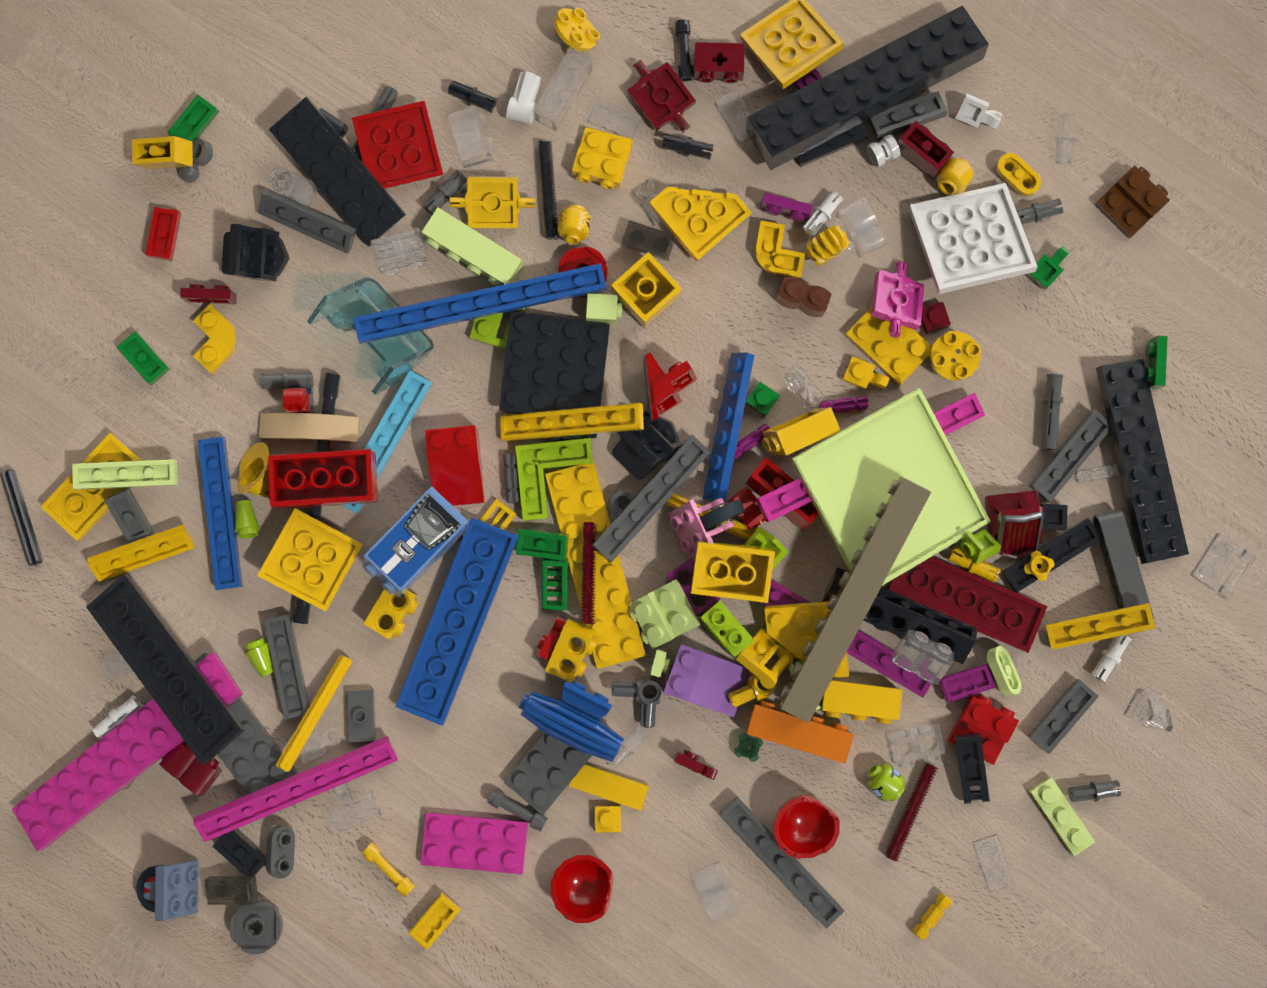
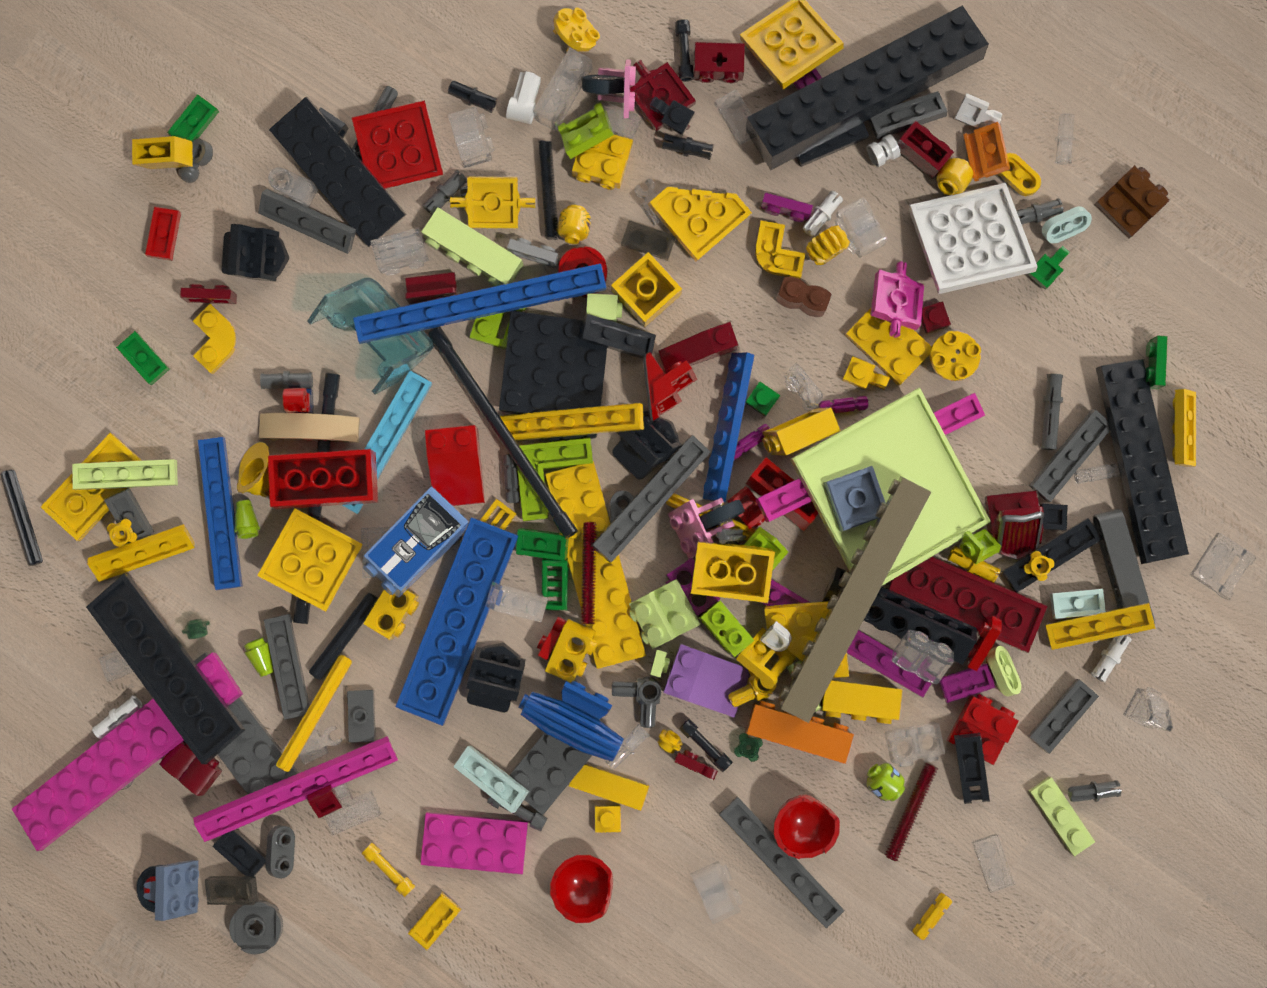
none -> yellow plate [107,519,137,547]
none -> clear green plate [182,619,210,639]
none -> dark red plate [307,784,342,818]
none -> black axle [309,592,378,680]
none -> dark red panel [405,272,458,304]
none -> black piece [428,327,578,539]
none -> light aqua plate [454,746,529,813]
none -> black piece [466,643,526,713]
none -> clear brick [486,582,548,622]
none -> light grey plate [507,238,559,268]
none -> lime plate [558,102,614,159]
none -> black plate [579,314,656,359]
none -> plate [582,59,636,118]
none -> black plate [650,96,695,136]
none -> yellow plate [657,729,683,754]
none -> dark red slope [658,322,739,374]
none -> black bar [679,718,733,773]
none -> dark grey axle [716,528,746,544]
none -> white tile [760,621,792,651]
none -> sand blue tile [823,466,886,532]
none -> orange plate [963,122,1010,181]
none -> red plate [968,616,1002,671]
none -> light aqua plate [1042,206,1092,243]
none -> light aqua plate [1050,589,1106,619]
none -> yellow plate [1172,389,1196,467]

